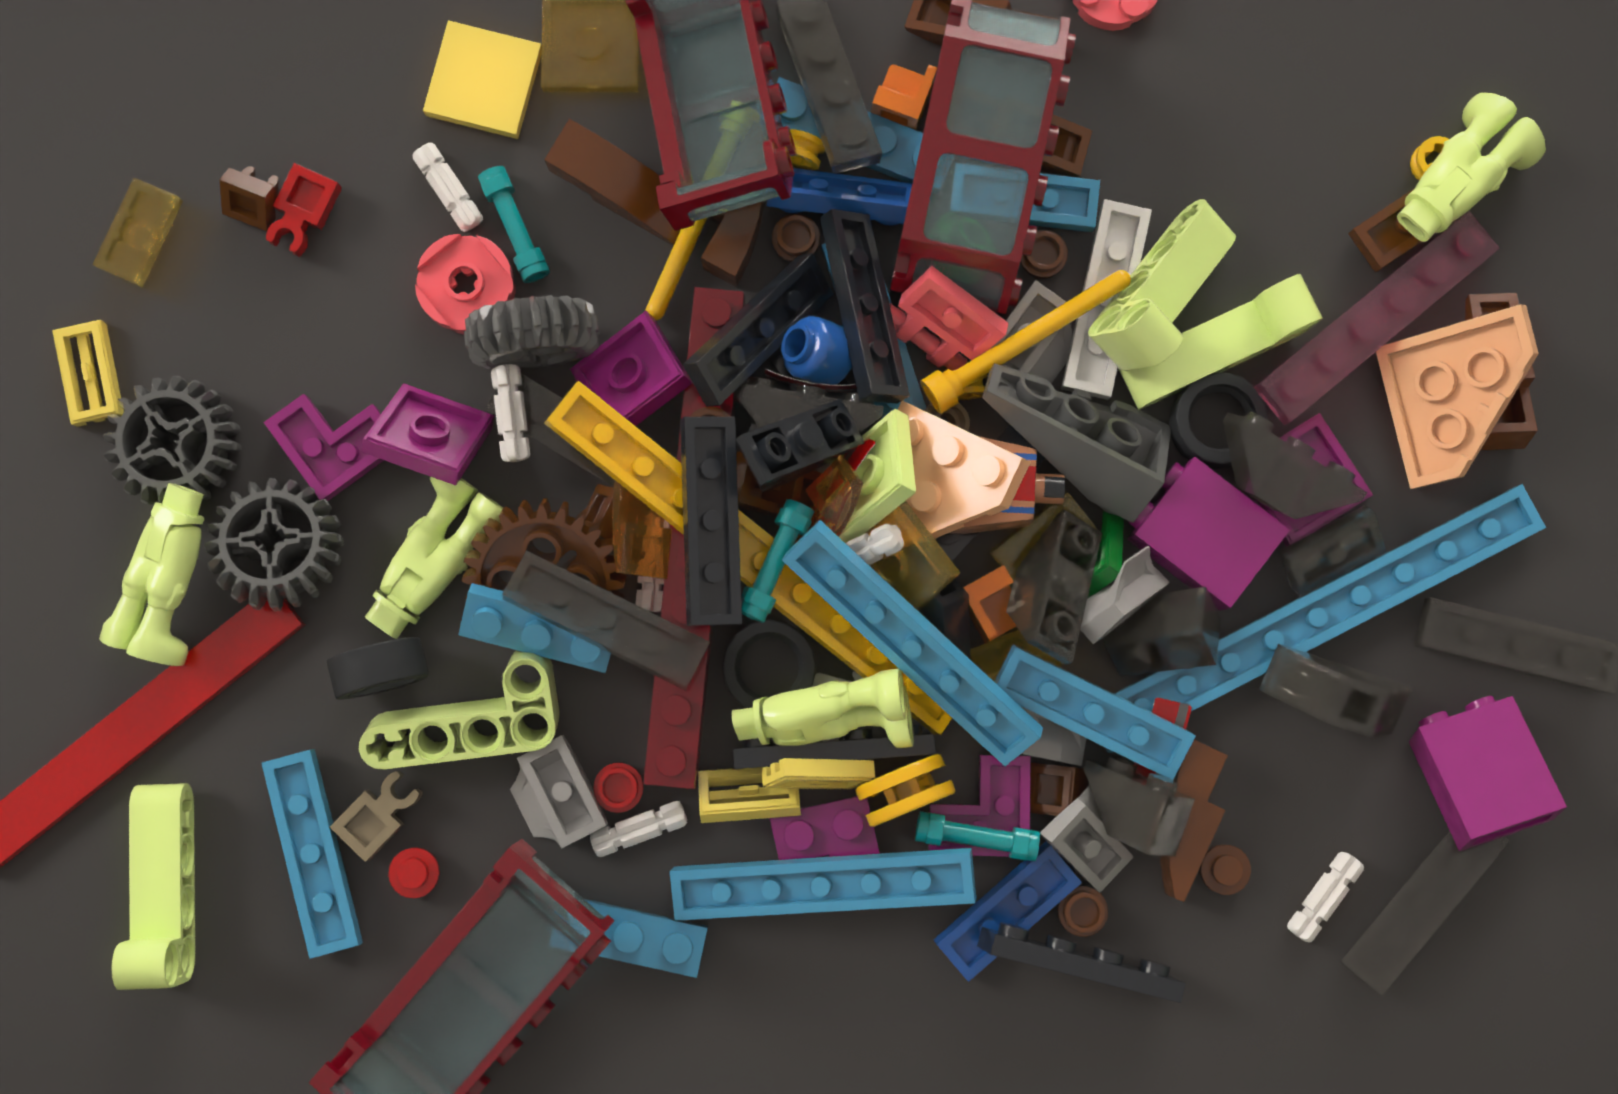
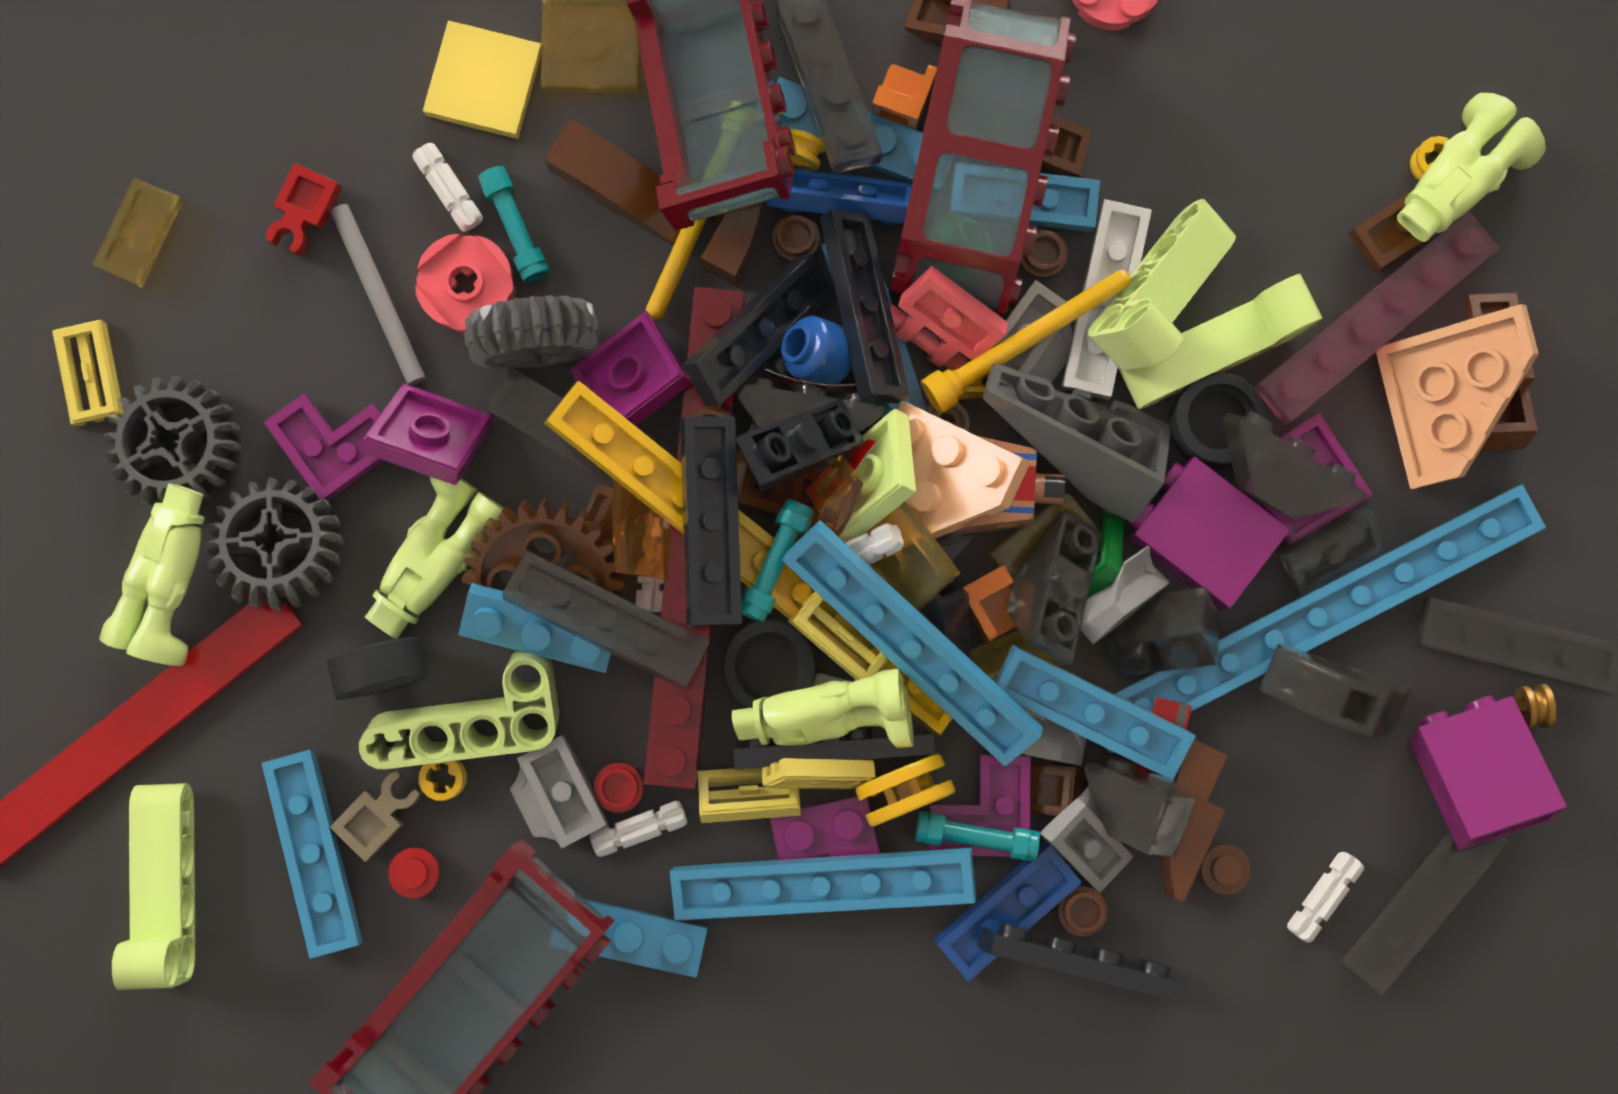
reddish brown tile [219,166,279,231] -> none
white axle [491,364,531,462] -> none
none -> light grey bar [330,204,426,386]
none -> yellow bush [419,760,467,801]
none -> light yellow tile [788,590,889,680]
none -> pearl gold bush [1514,684,1556,730]

